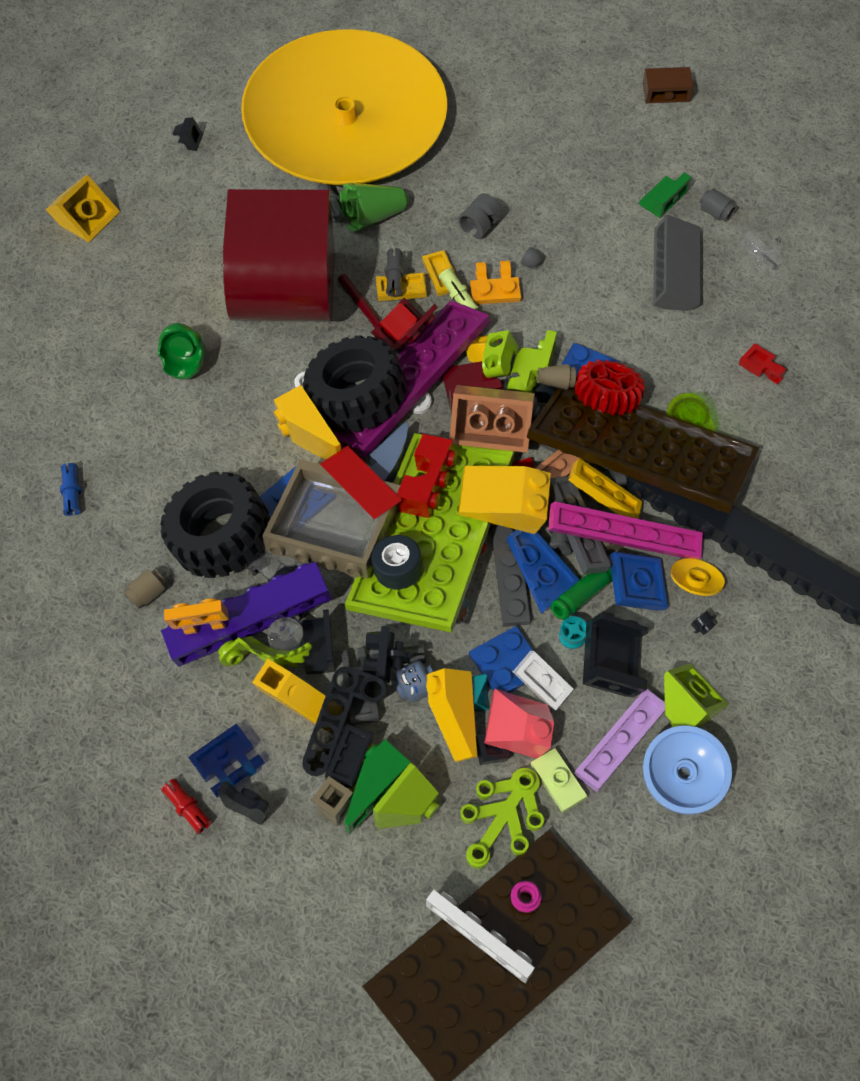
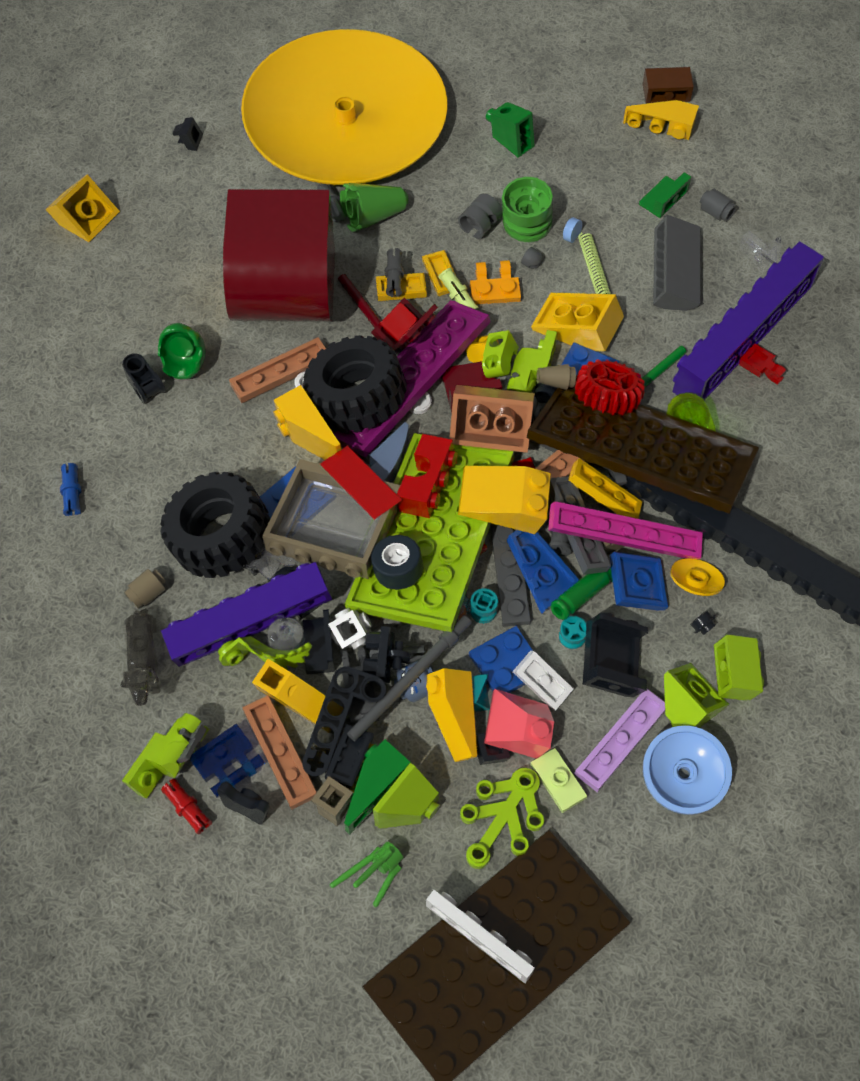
light orange plate [164,598,229,635] -> none
dark pink plate [511,881,542,913] -> none
none -> clear smoke animal [120,609,160,706]
none -> black piece [122,353,166,404]
none -> lime plate [122,713,210,799]
none -> nougat plate [229,337,326,403]
none -> nougat plate [242,695,317,810]
none -> white brick [329,608,372,650]
none -> bright green plant [330,842,404,907]
none -> dark grey bar [347,615,472,741]
none -> teal wheel [470,588,498,624]
none -> green torso [486,102,535,158]
none -> bright green wheel [502,177,553,242]
none -> yellow slope [531,293,624,351]
none -> light blue tile [563,217,582,243]
none -> yellowish green piece [578,232,611,294]
none -> yellow slope [623,100,699,140]
none -> green bar [642,346,687,388]
none -> dark purple brick [672,241,824,409]
none -> lime brick [714,635,764,700]

